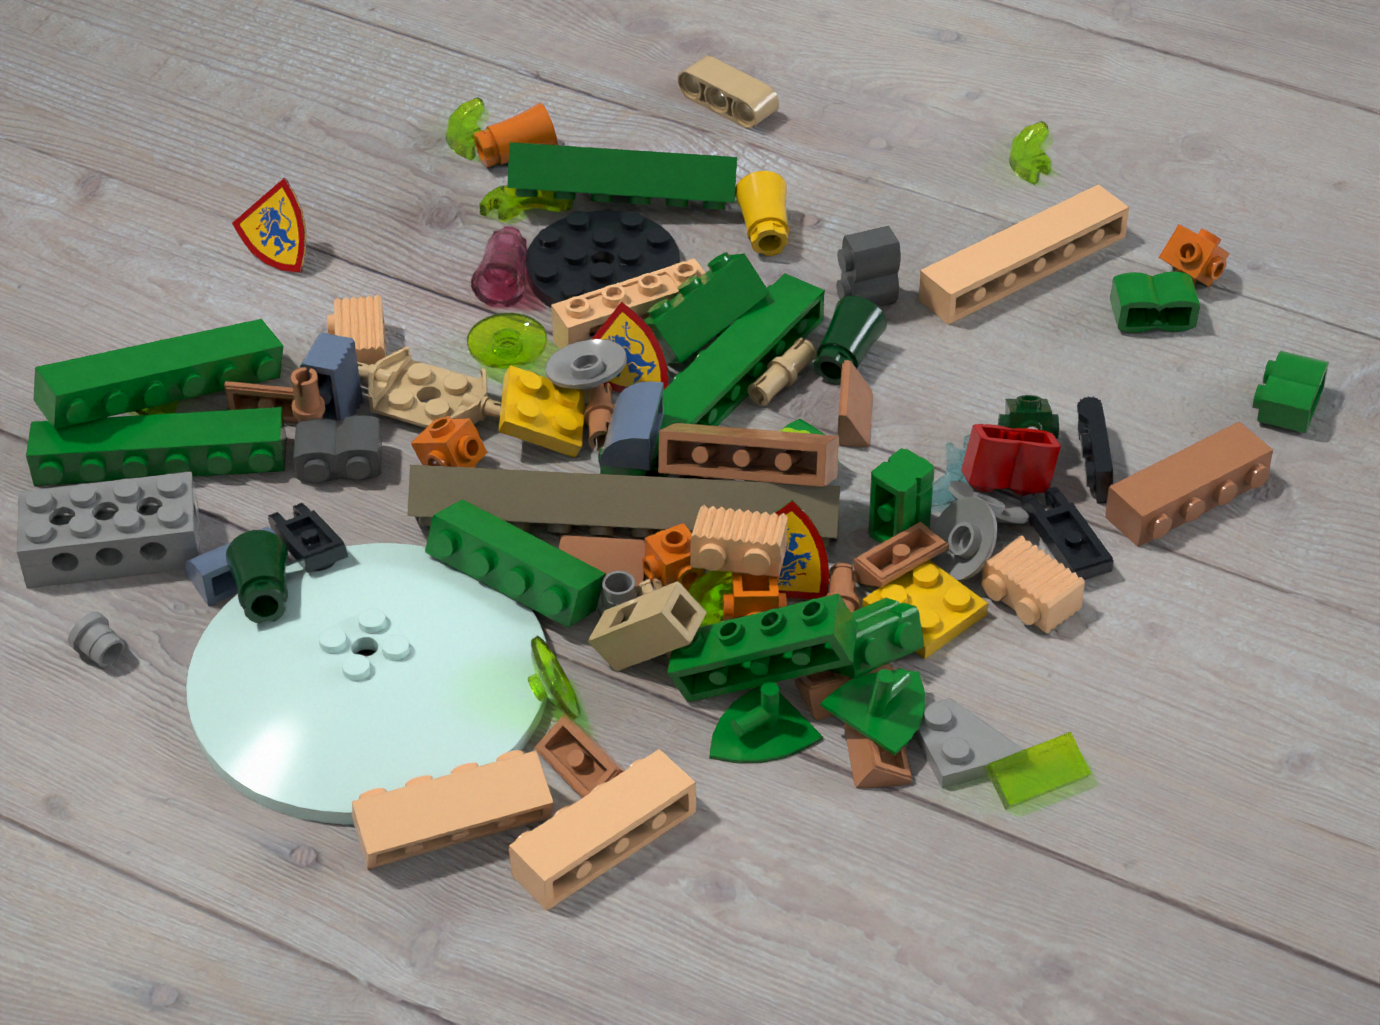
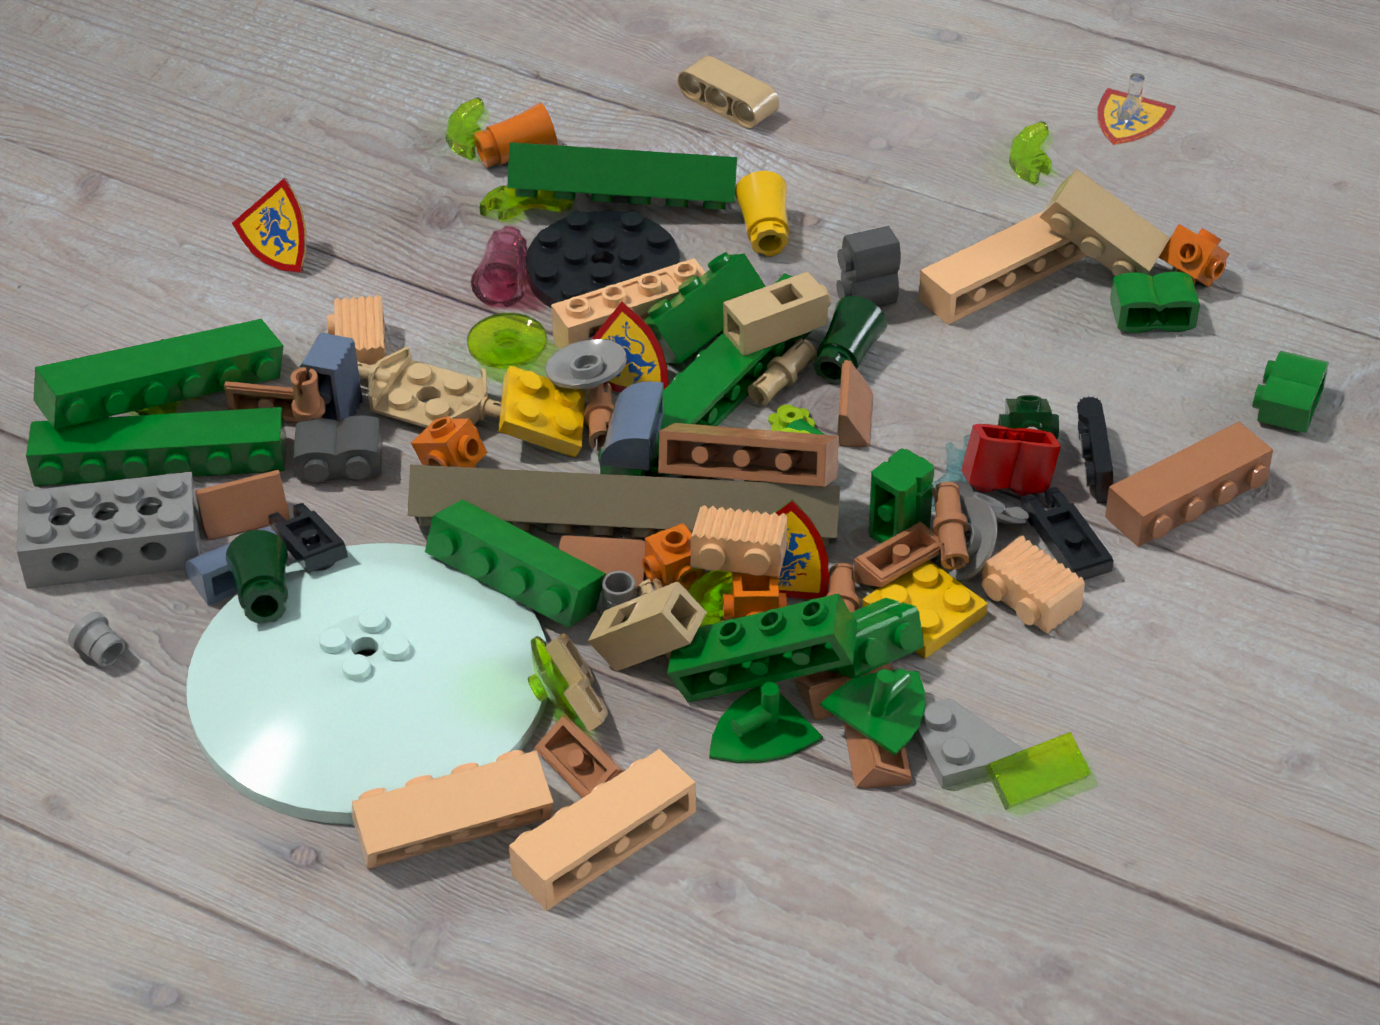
none -> nougat slope [195,470,290,540]
none -> tan tile [545,633,608,732]
none -> tan brick [723,271,831,356]
none -> lime plant [768,405,815,431]
none -> nougat pin [932,482,969,570]
none -> tan brick [1040,169,1170,276]
none -> clear shield [1097,73,1176,145]

